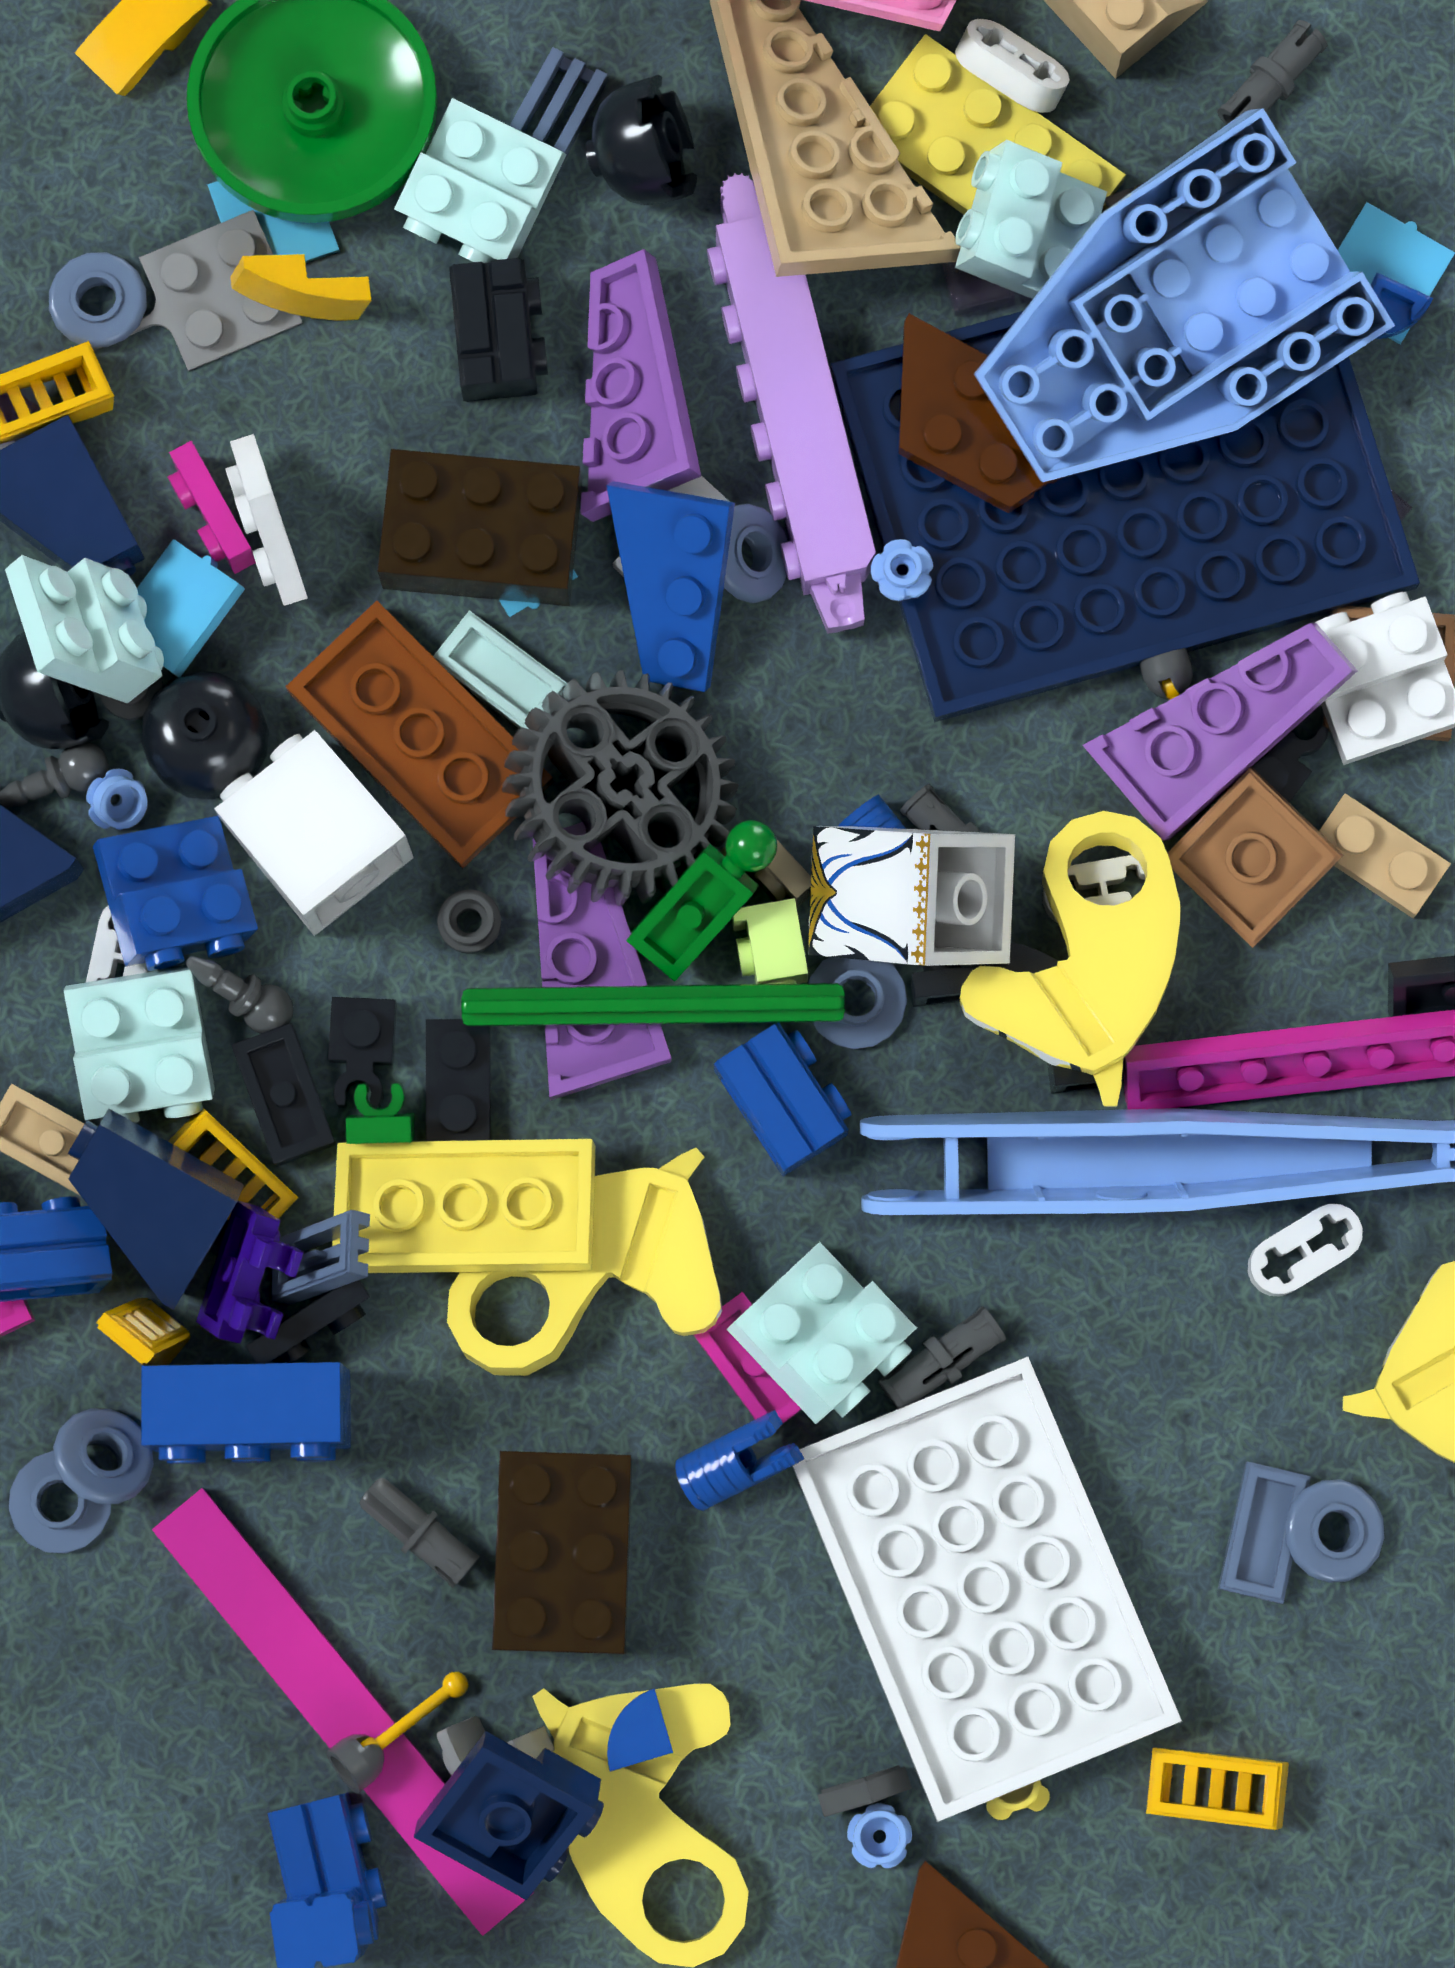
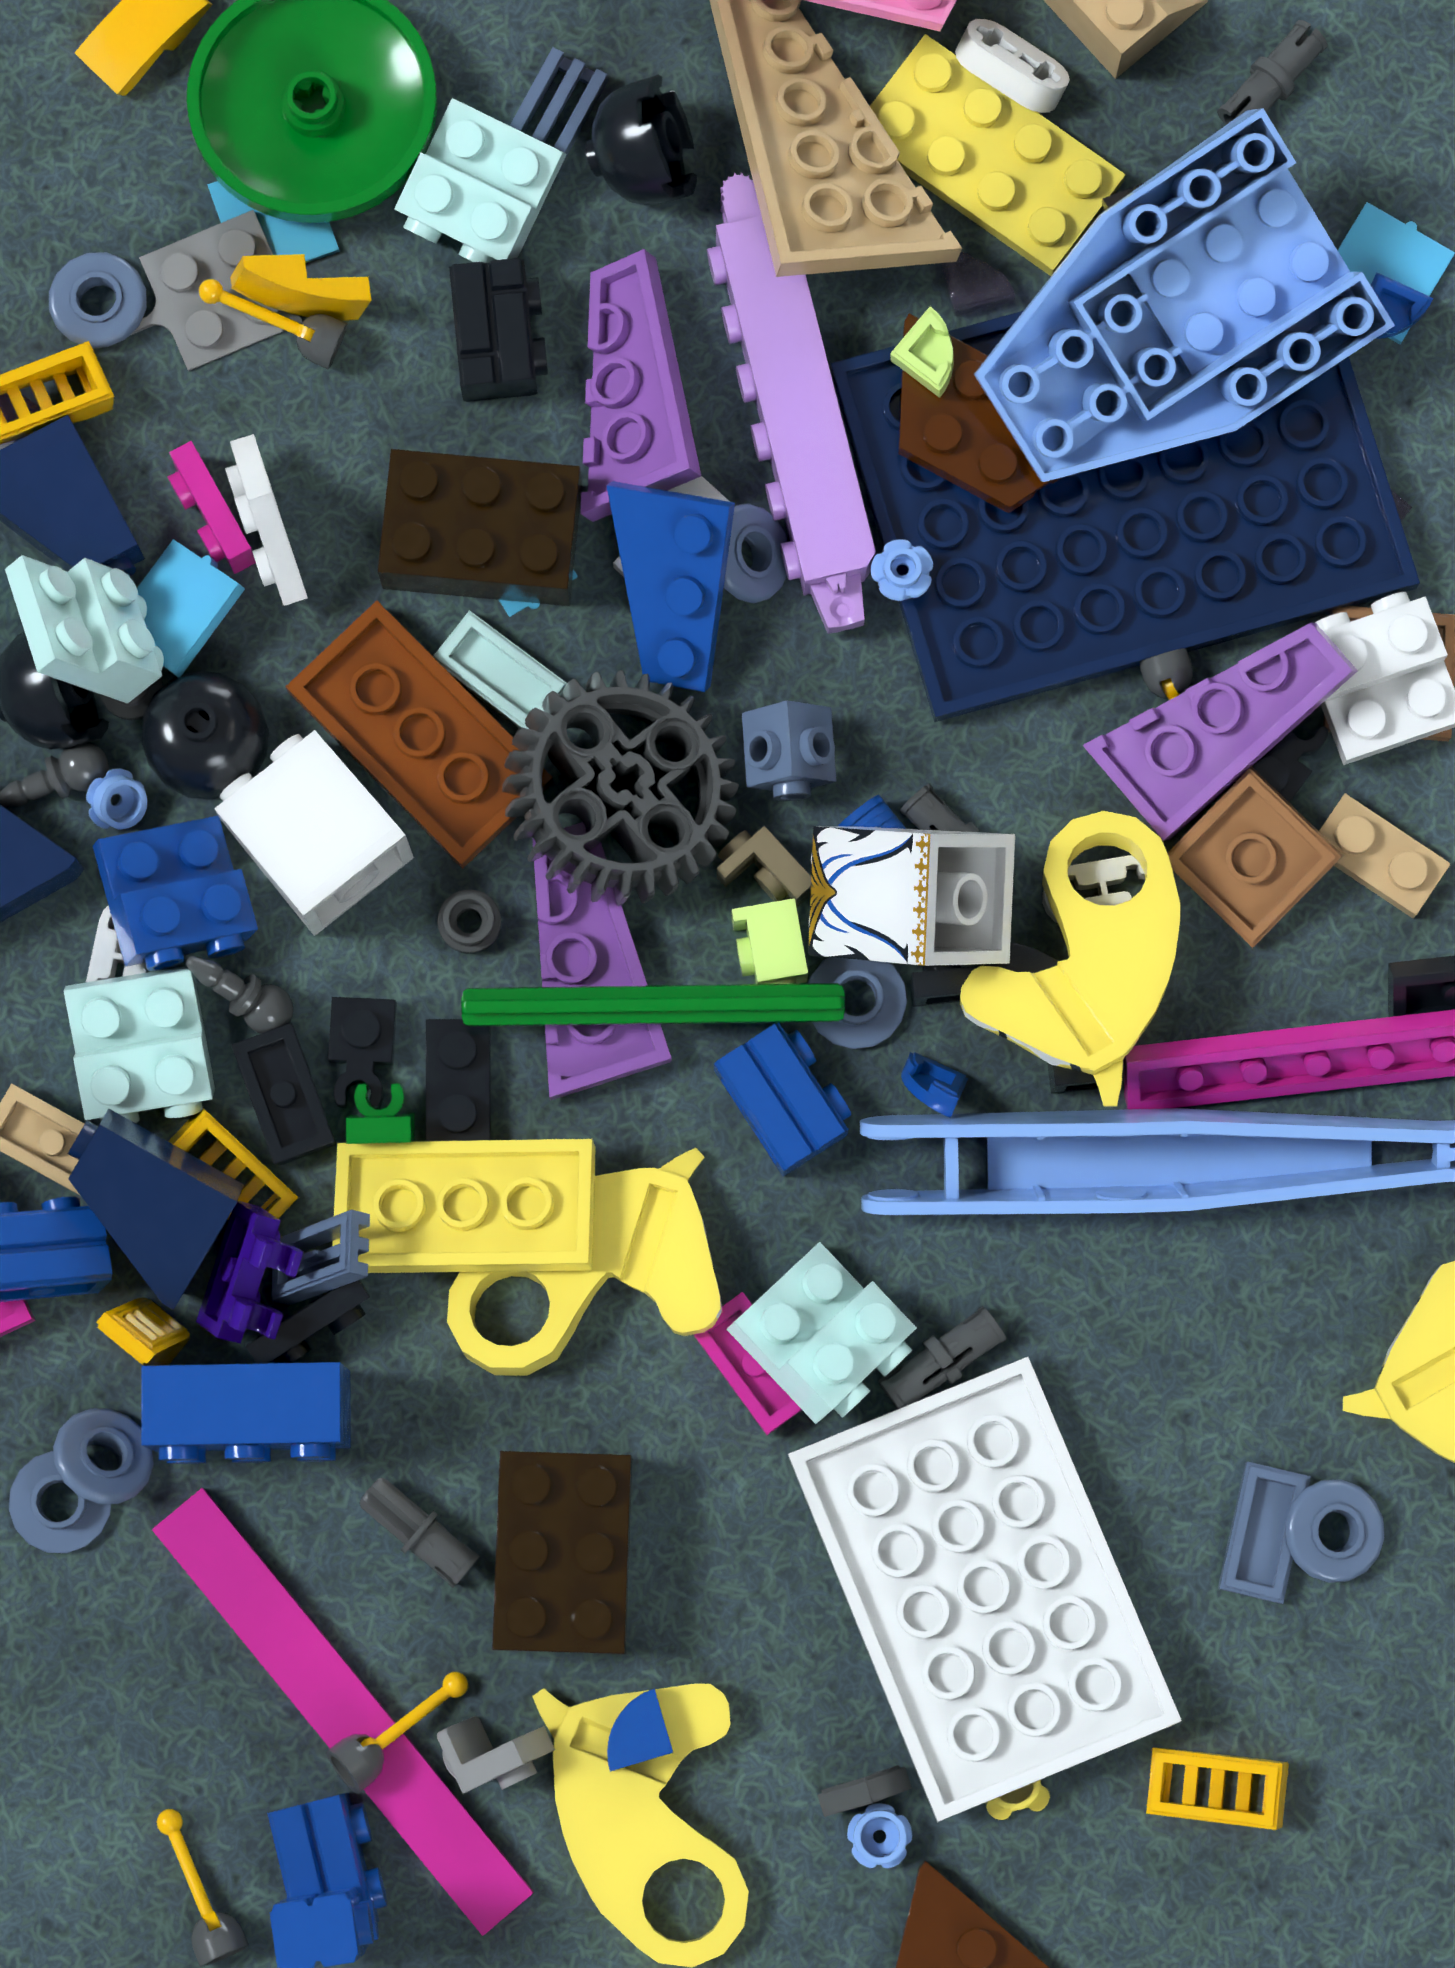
dark blue plate [414,1731,604,1900] -> none
green plate [626,820,777,982] -> none
blue hinge [675,1410,805,1511] -> none
light aqua plate [955,140,1107,299] -> none
white beam [1248,1204,1363,1296] -> none
none -> hinge [157,1809,249,1967]
none -> hinge [199,279,348,370]
none -> sand blue brick [742,700,836,801]
none -> yellowish green tile [890,307,954,398]
none -> blue tile [901,1052,968,1118]

